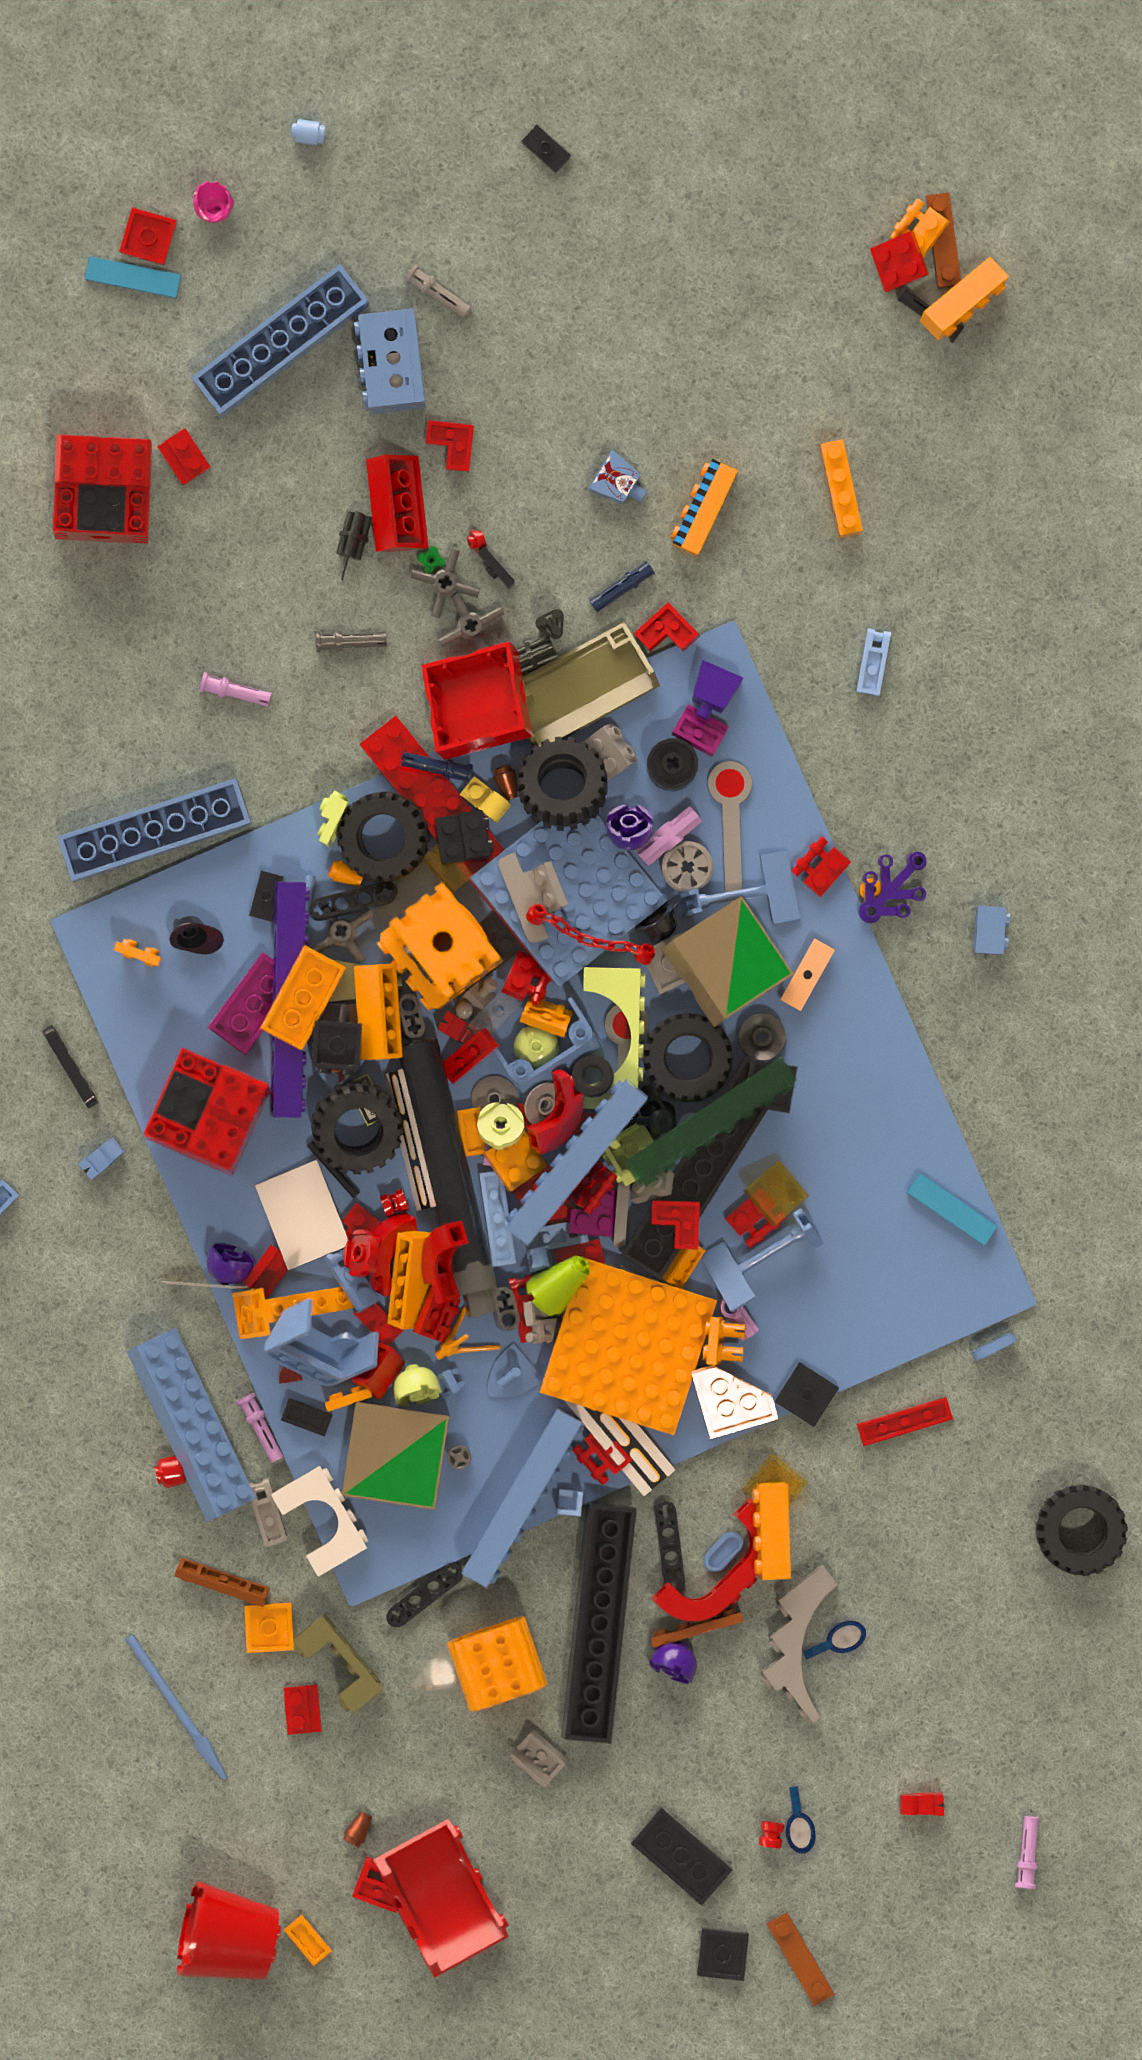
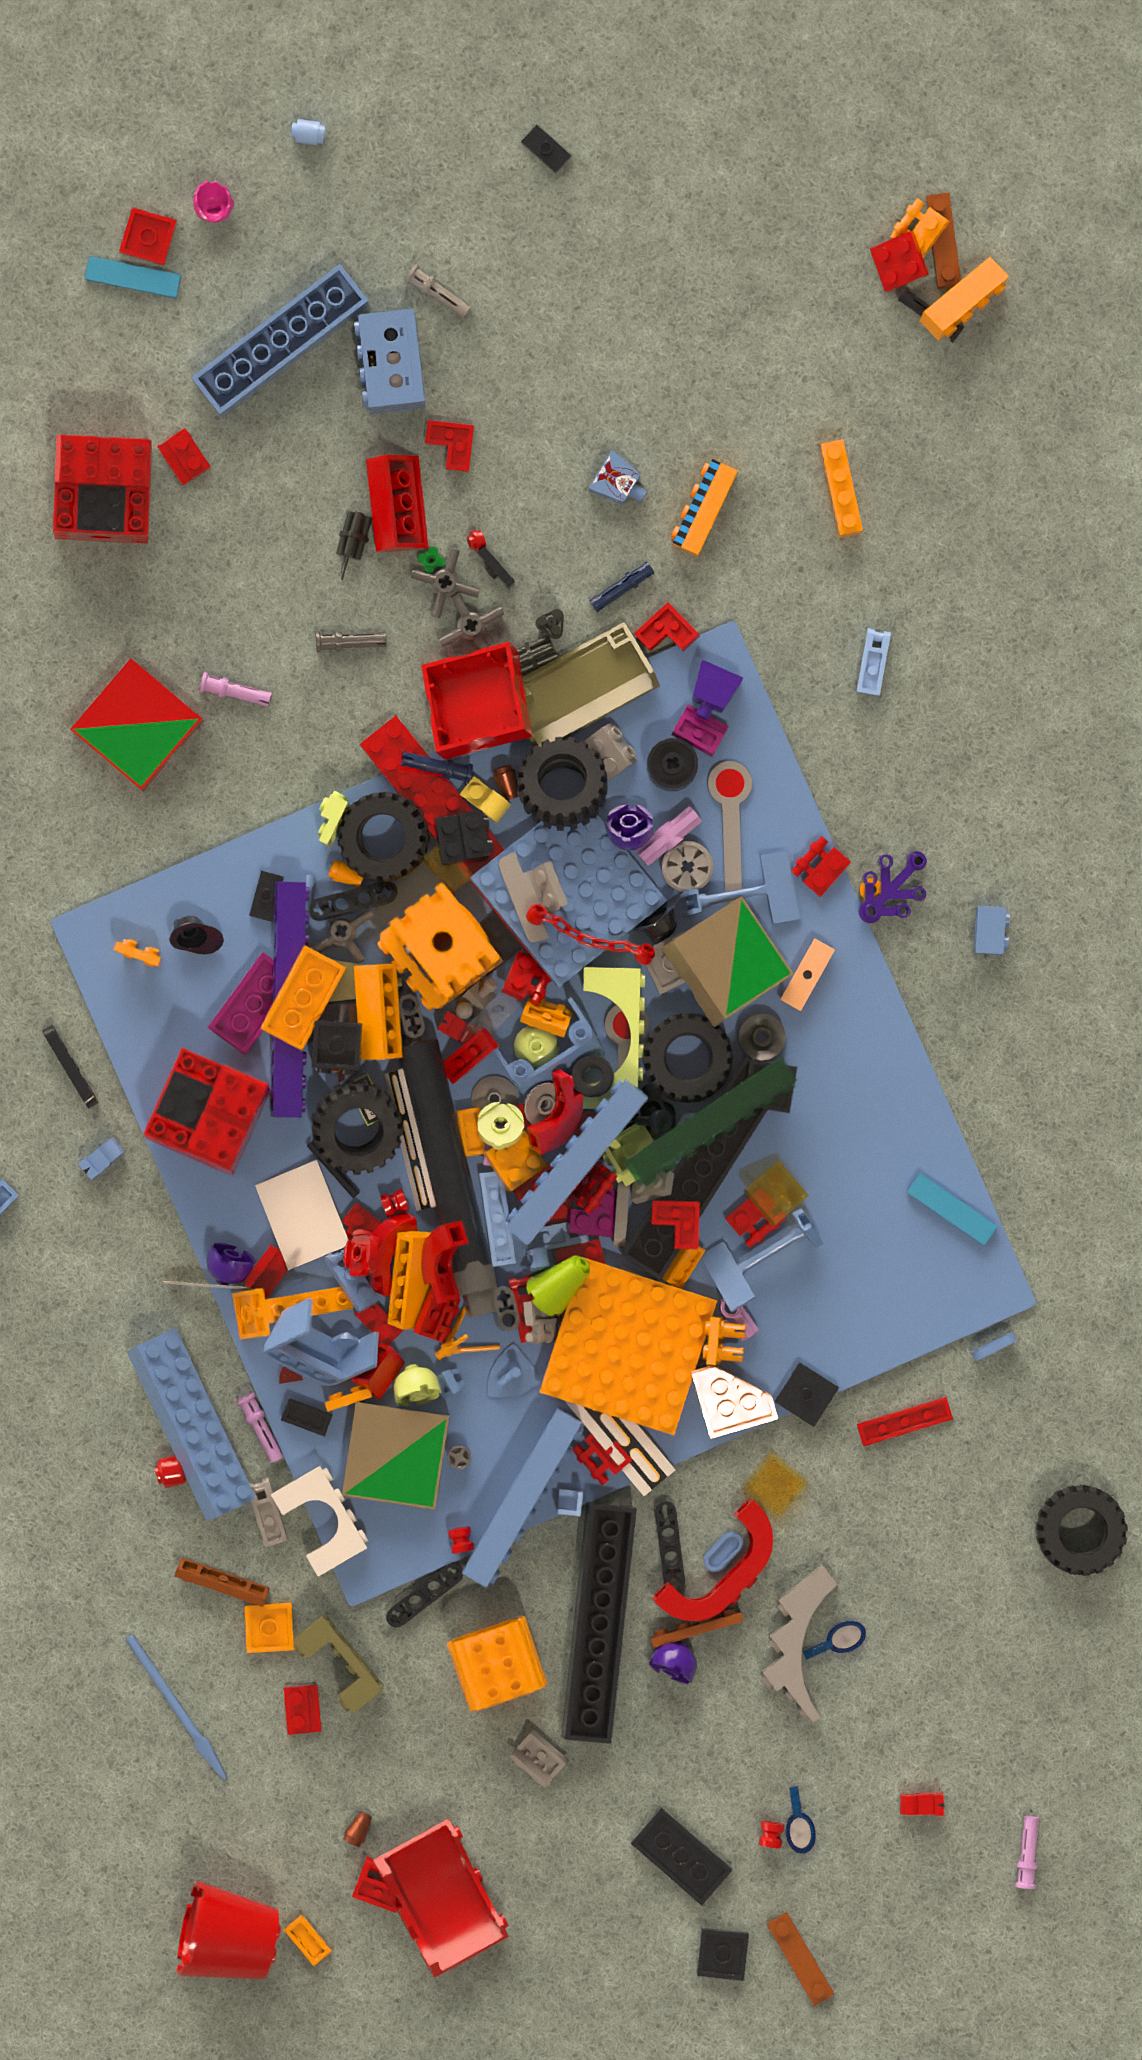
medium blue brick [57,778,252,883] -> none
clear slope [410,1652,457,1691] -> none
light orange brick [752,1482,791,1580] -> none
none -> tile [70,658,204,792]
none -> red wheel [448,1526,475,1554]

